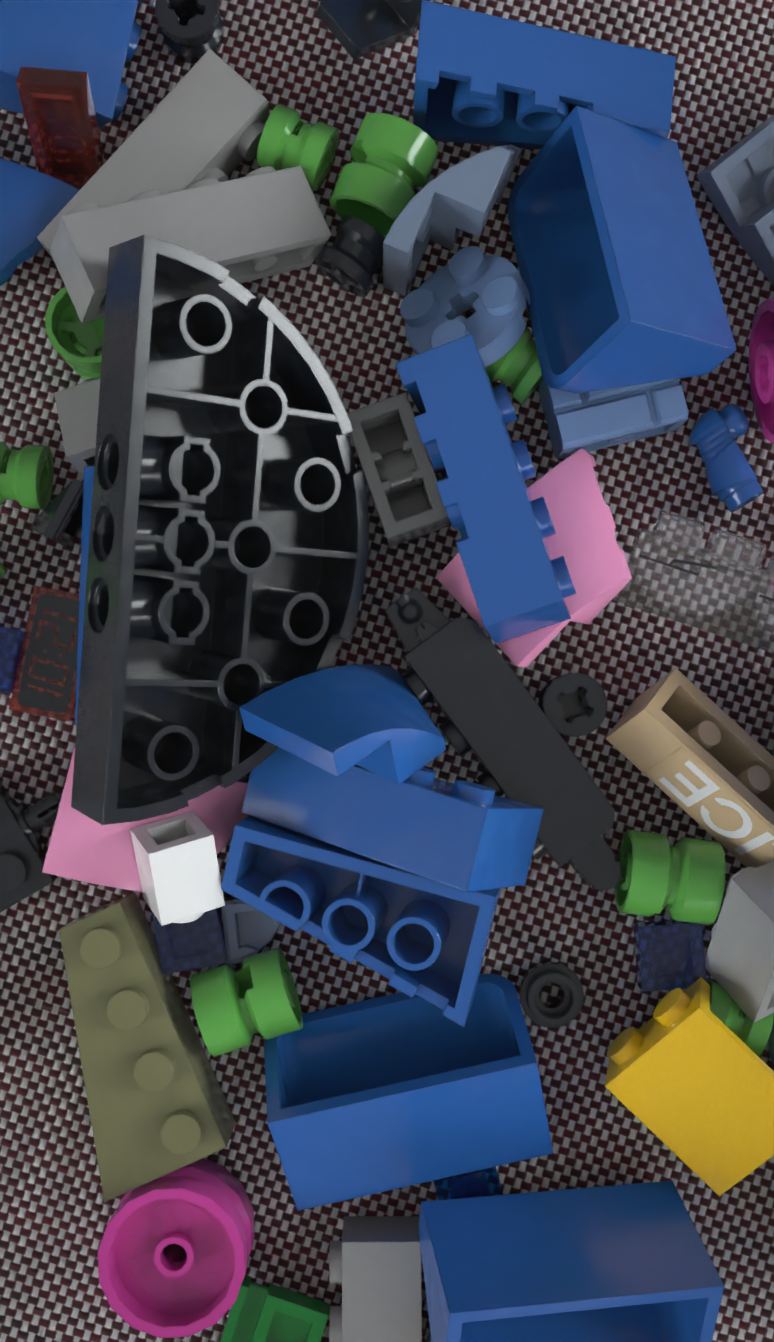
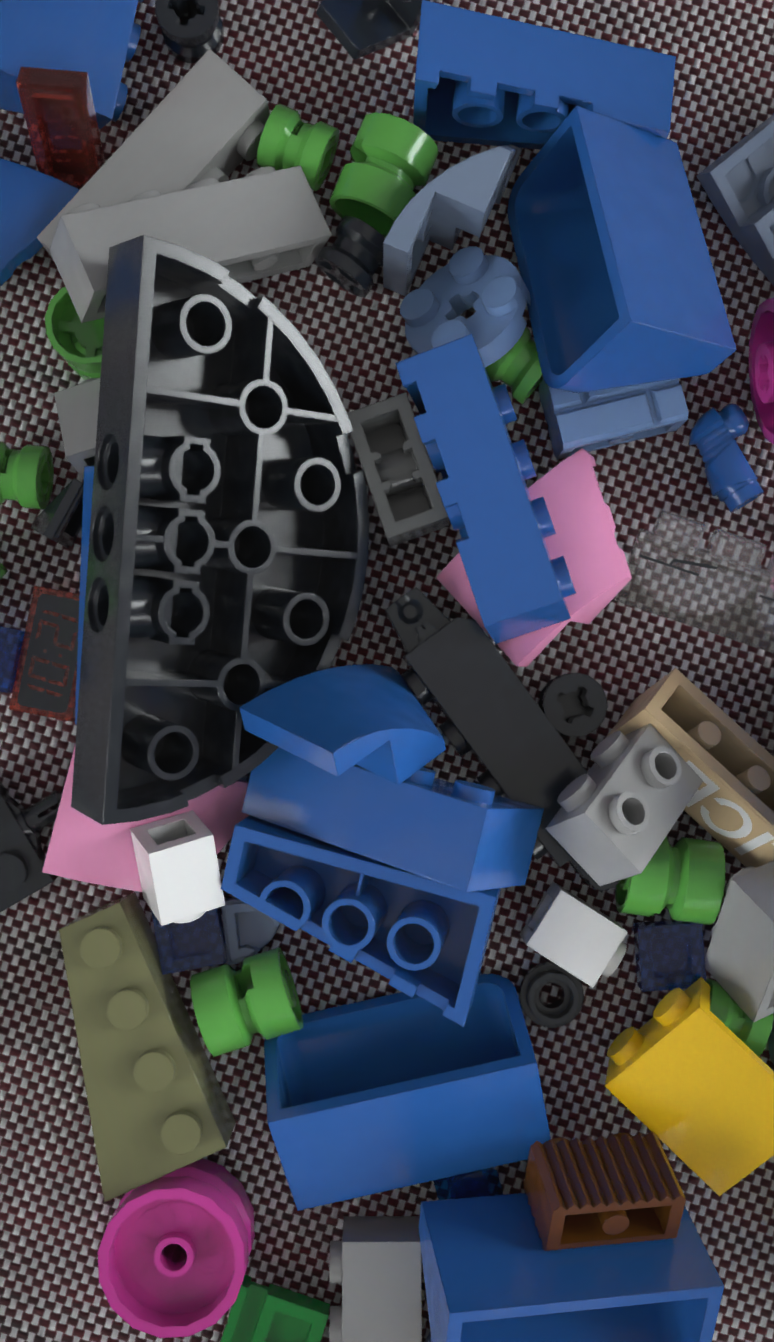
none -> white brick [520,882,628,988]
none -> reddish brown brick [524,1131,686,1251]
none -> light grey brick [545,724,703,886]

